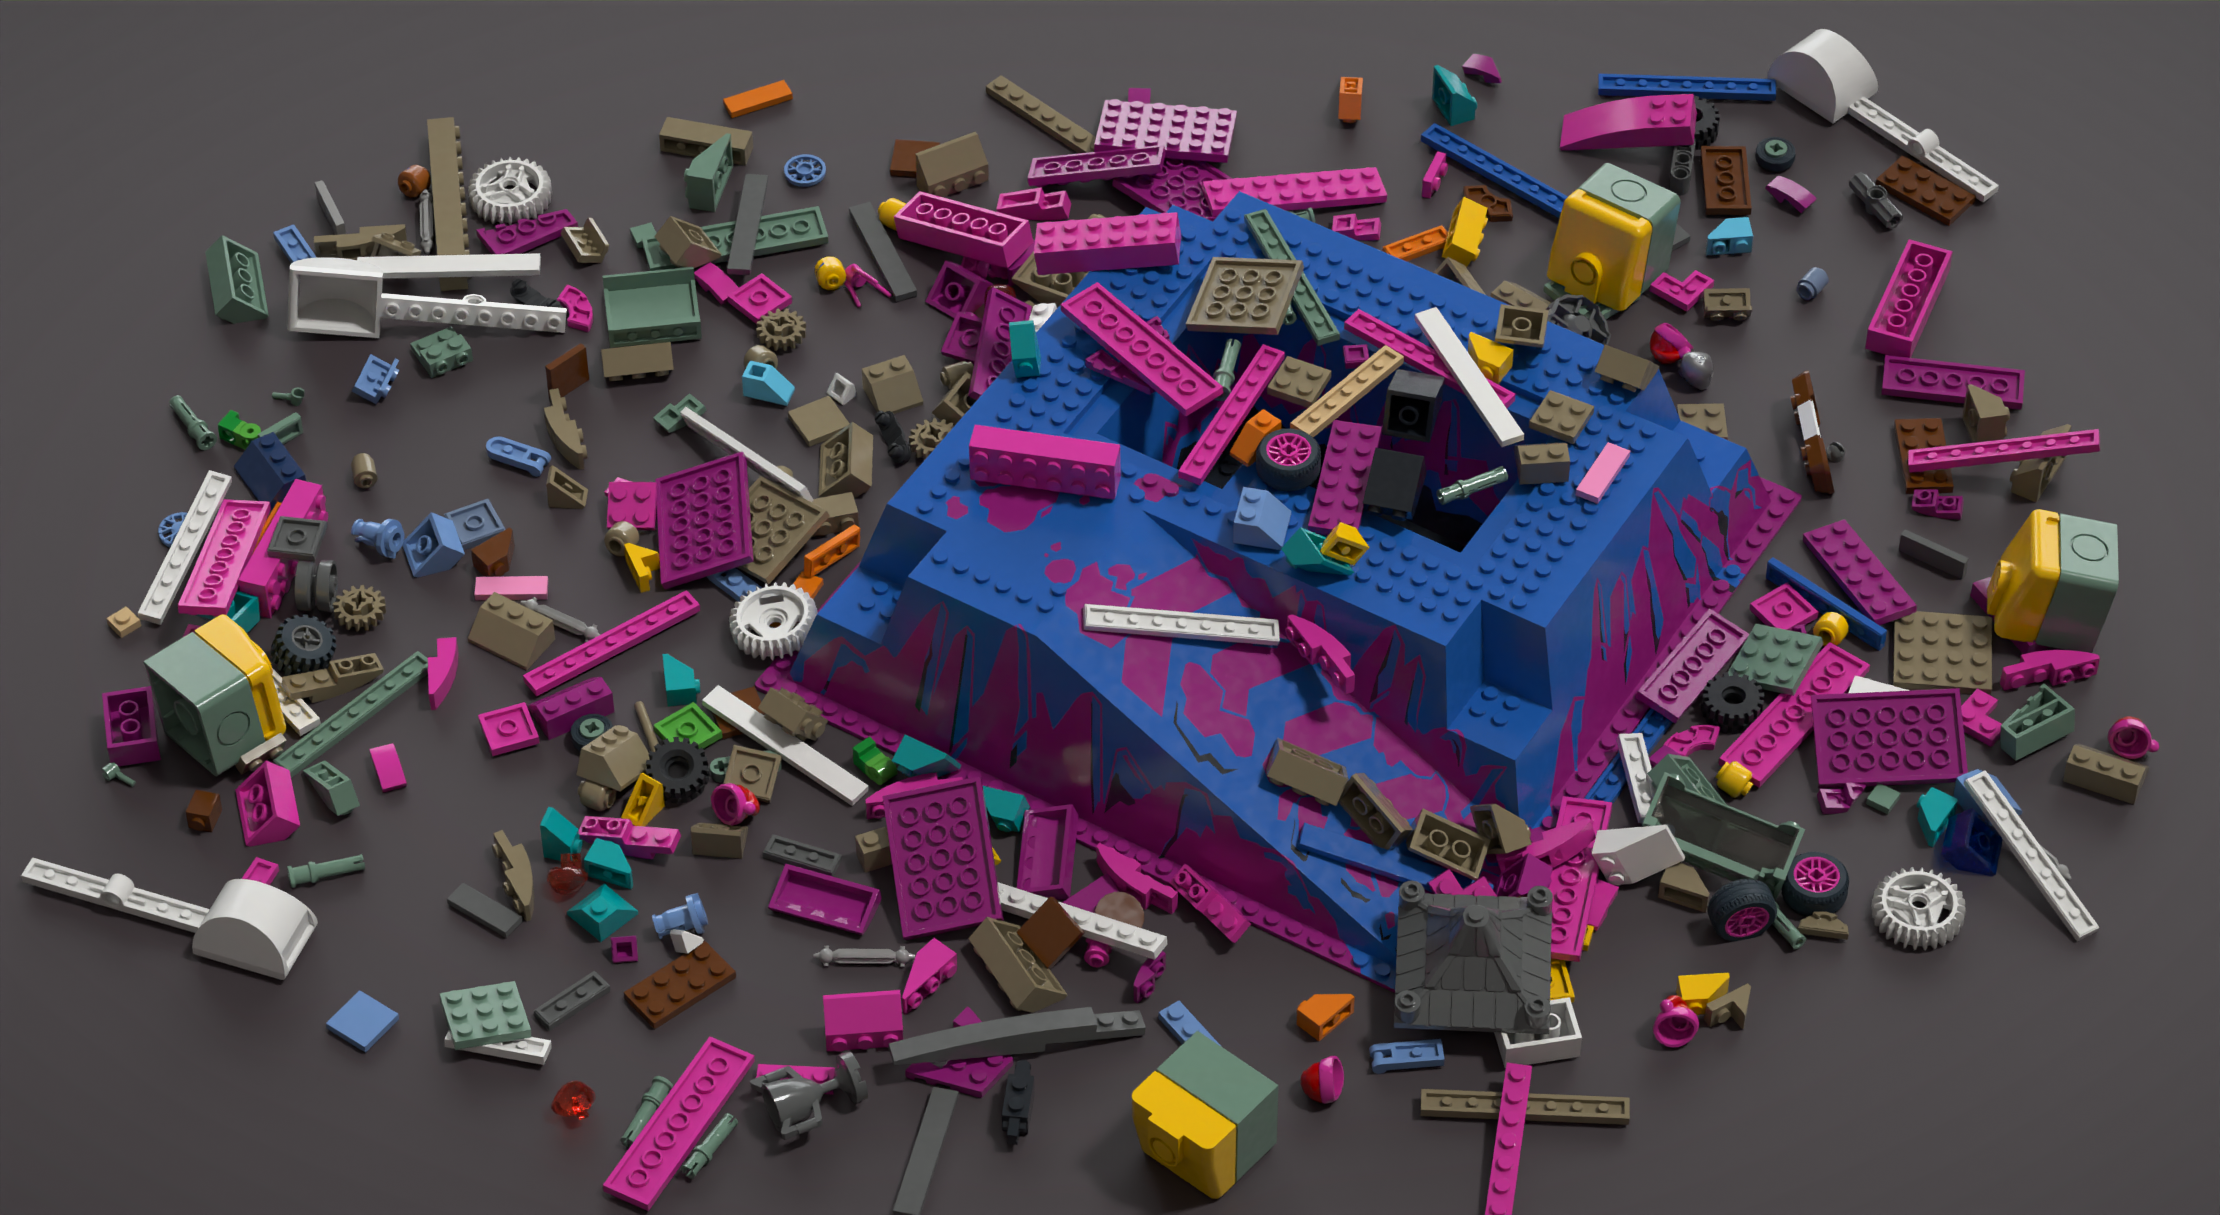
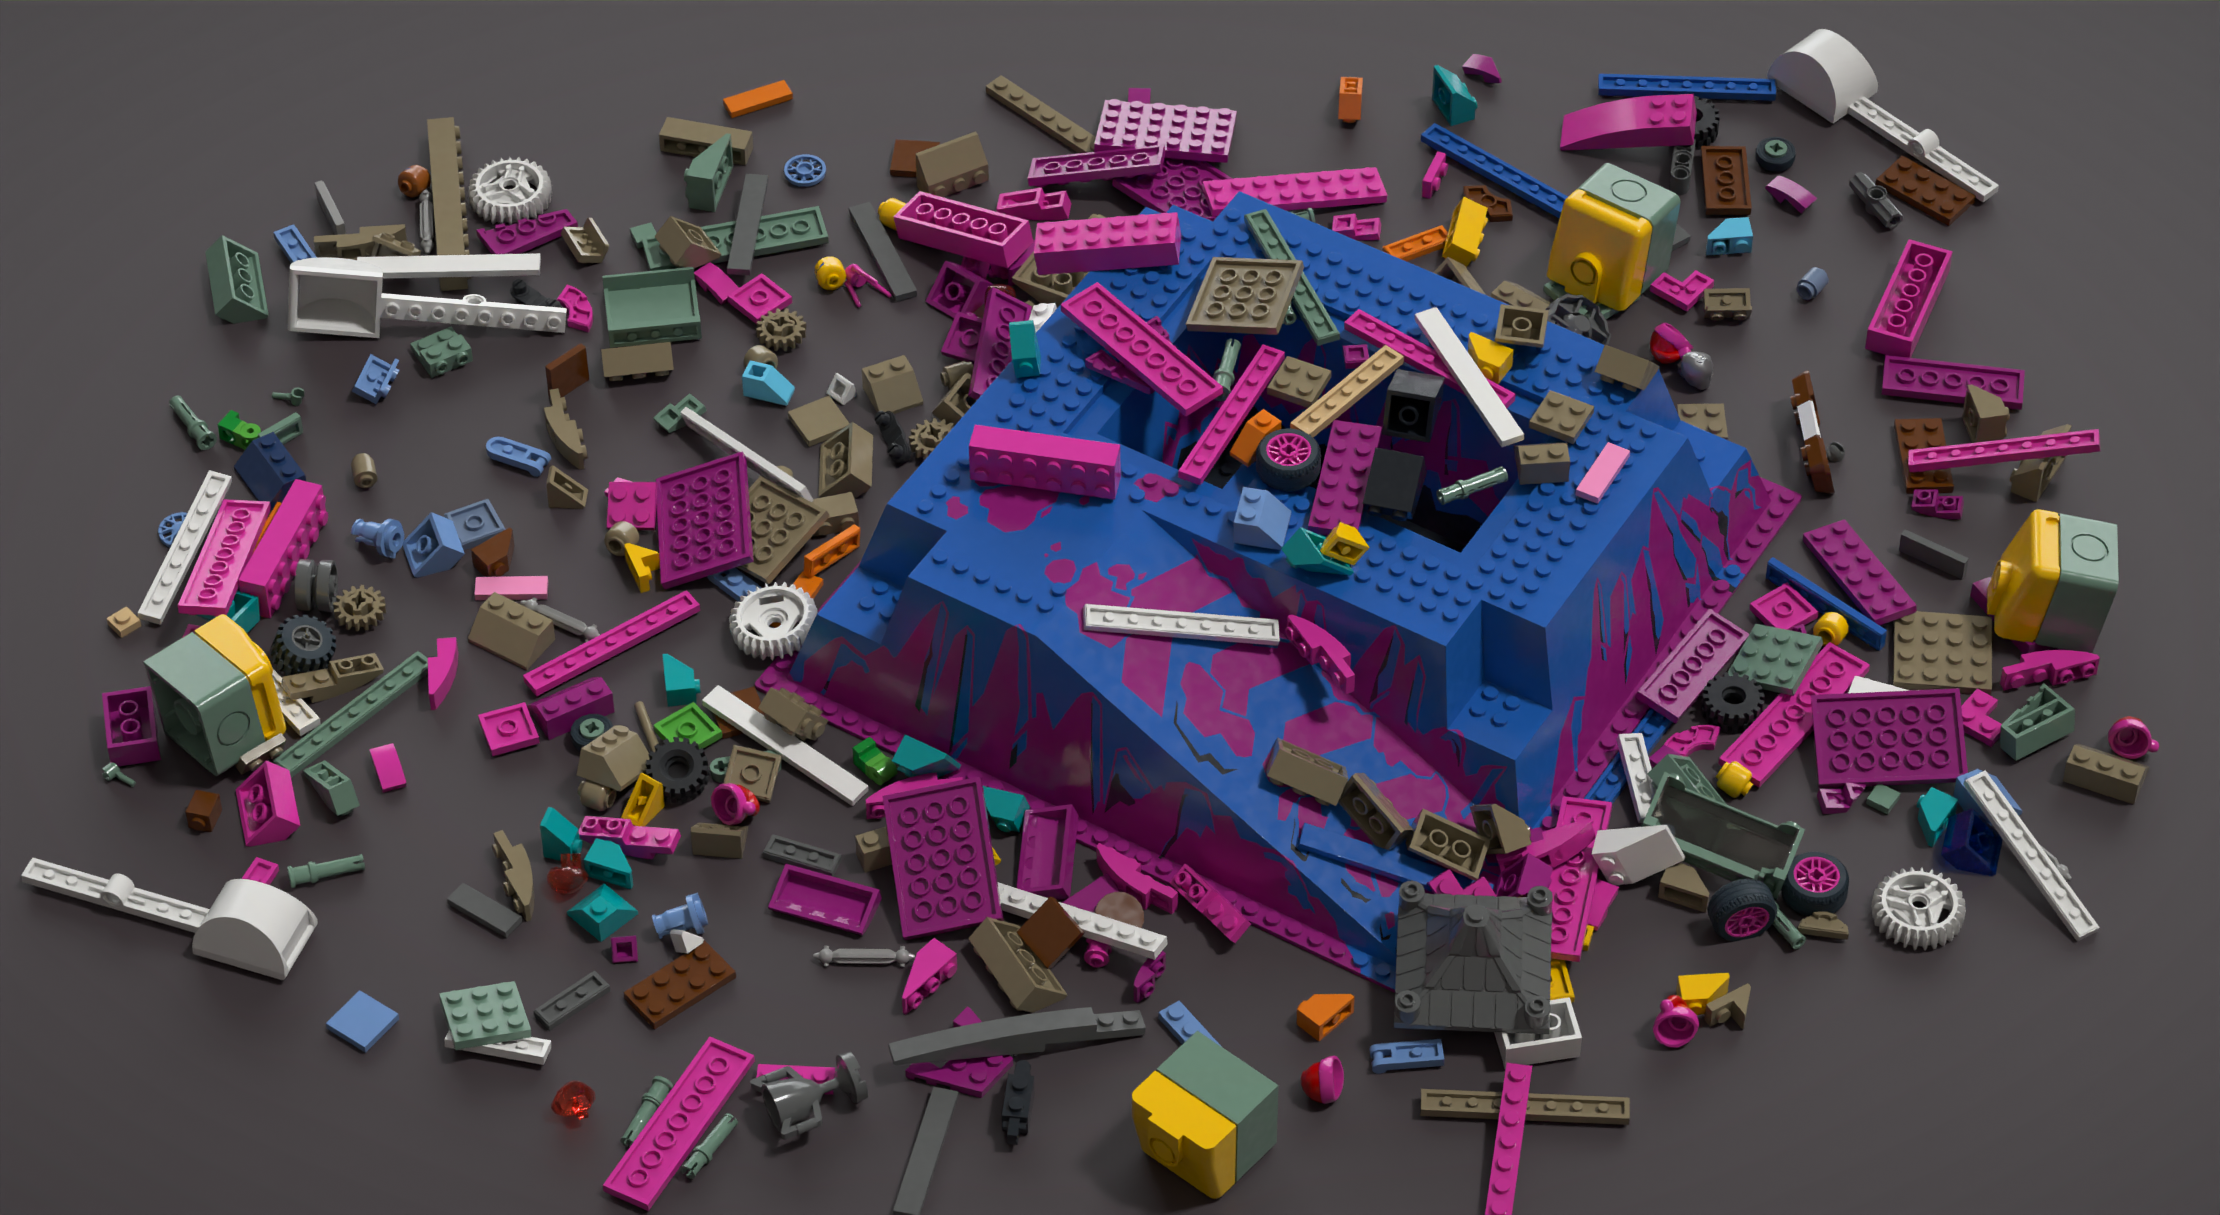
dark grey tile [267,516,328,562] -> none
dark pink slope [823,990,903,1051] -> none

